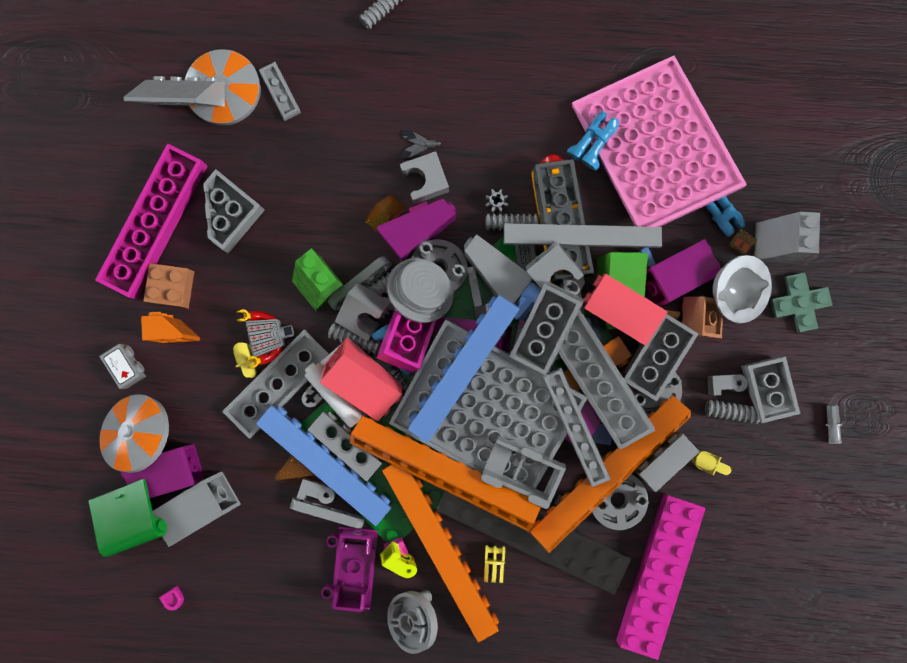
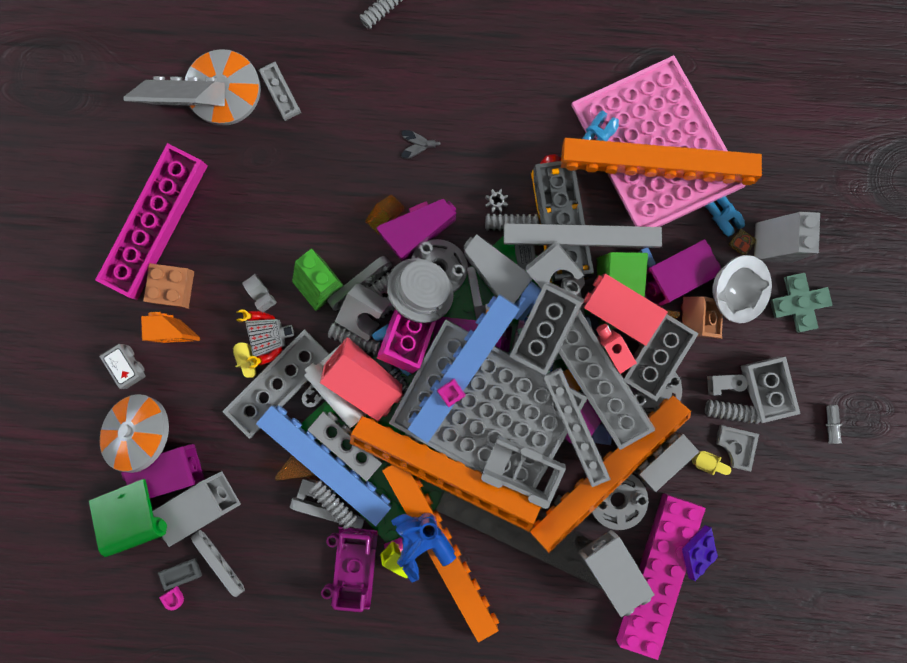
light grey brick [203,169,265,253] -> none
light grey piece [388,590,438,654] -> none
light grey piece [400,151,449,204] -> none
light yellow arm [484,545,505,583] -> none
none -> dark grey tile [158,558,202,591]
none -> light grey beam [191,530,245,597]
none -> light grey leg [242,274,277,312]
none -> light grey piece [308,480,357,530]
none -> blue helmet [391,513,456,583]
none -> dark pink tile [437,378,466,408]
none -> orange brick [561,138,762,185]
none -> light grey slope [578,530,655,617]
none -> coral torso [596,324,637,374]
none -> dark purple plate [682,525,718,581]
none -> light grey tile [716,425,759,472]

